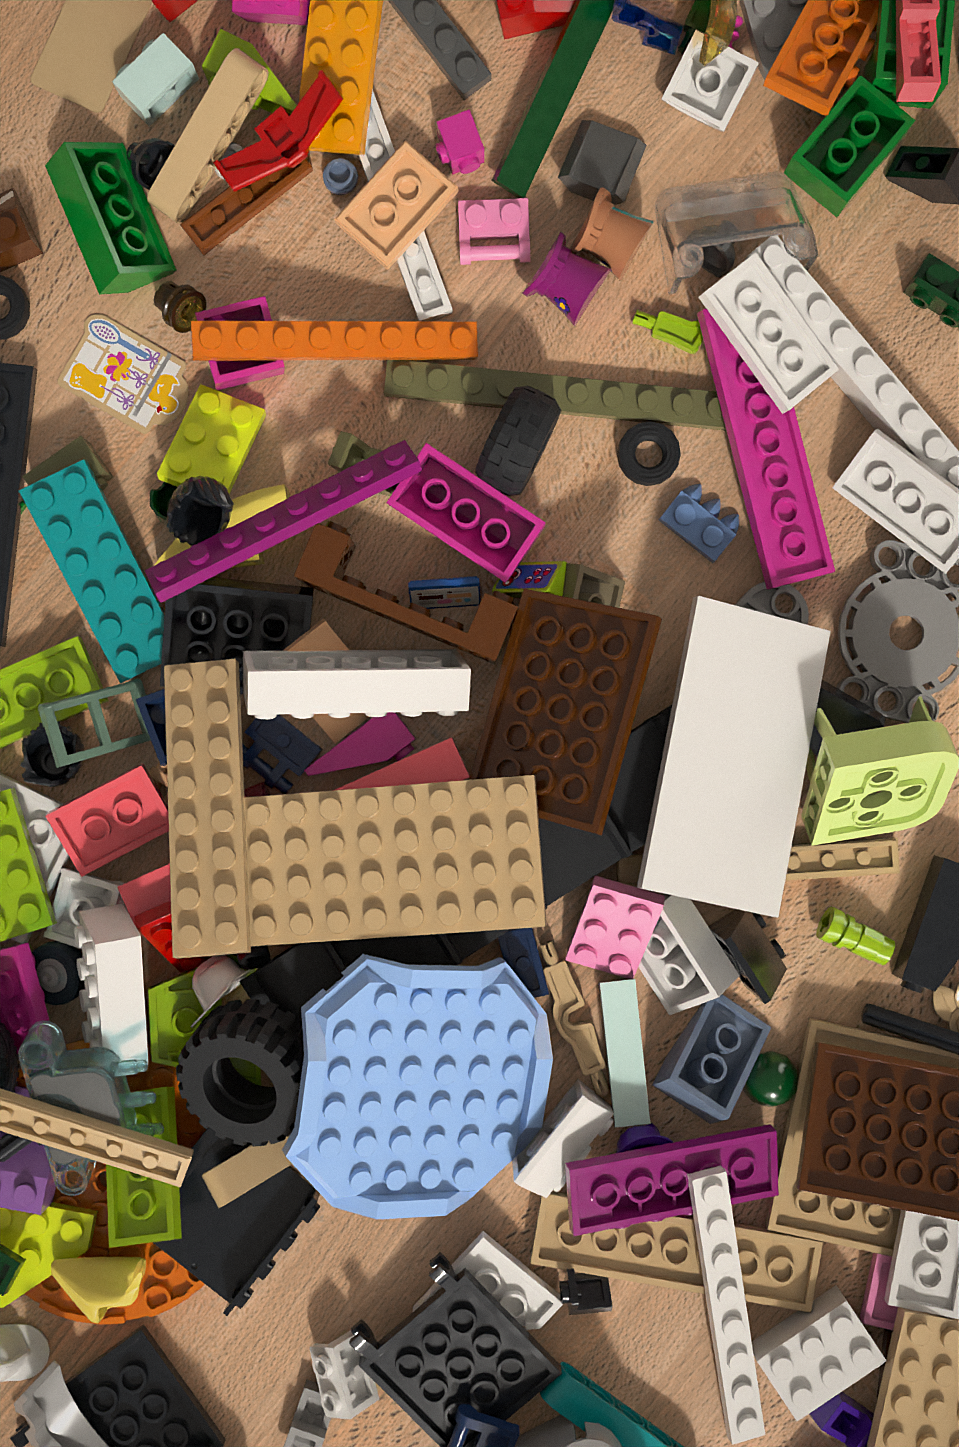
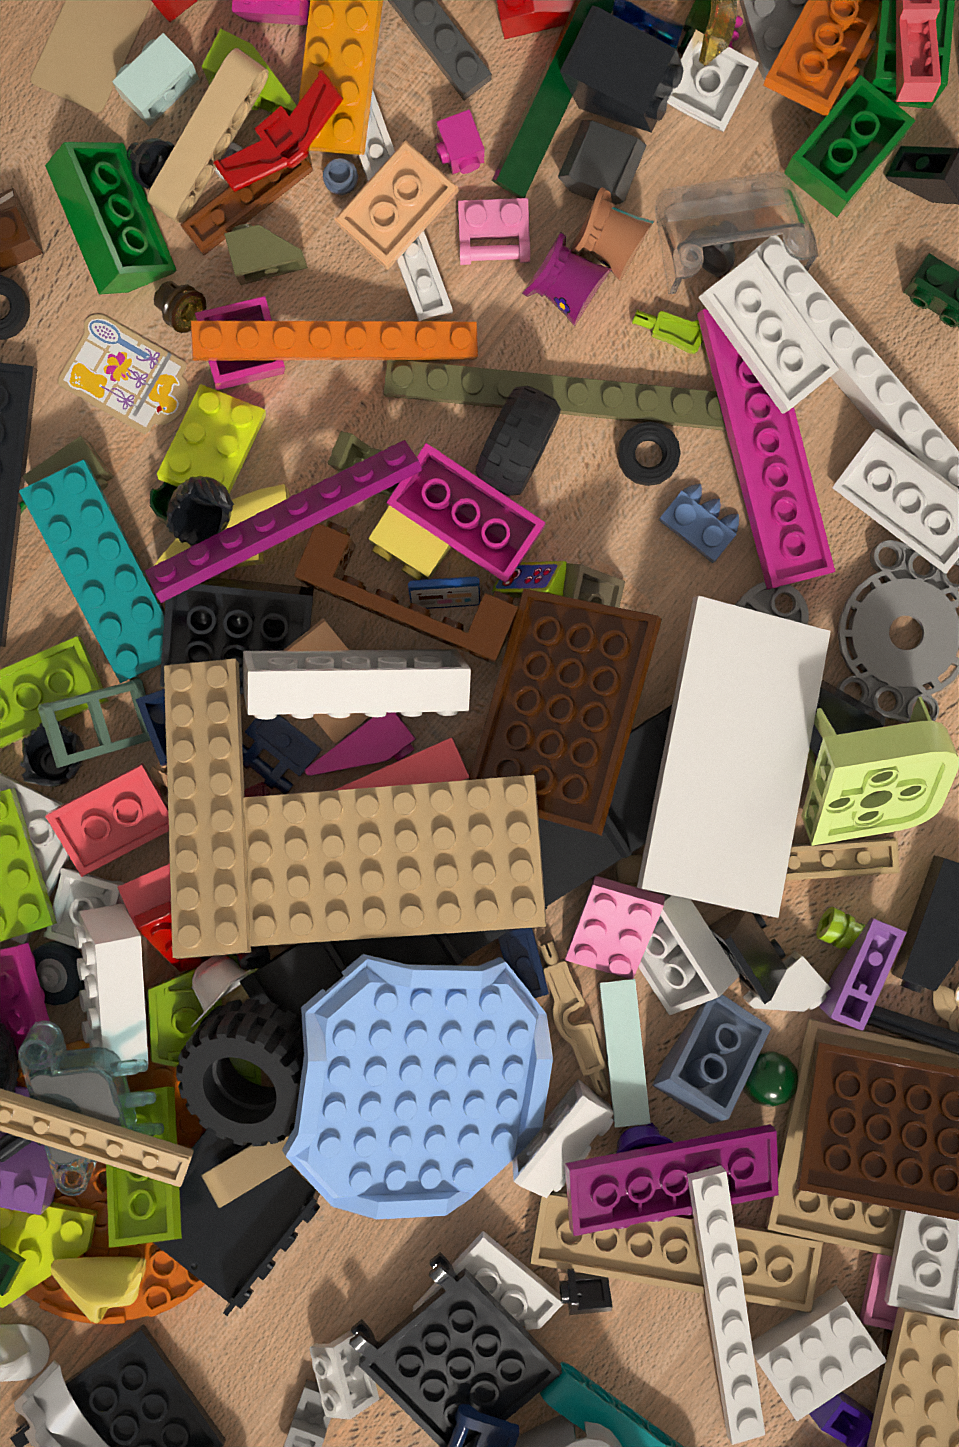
none -> olive slope [224,224,308,285]
none -> light yellow brick [368,506,451,580]
none -> black slope [560,6,683,133]
none -> white slope [743,951,831,1012]
none -> medium lavender slope [819,917,906,1031]

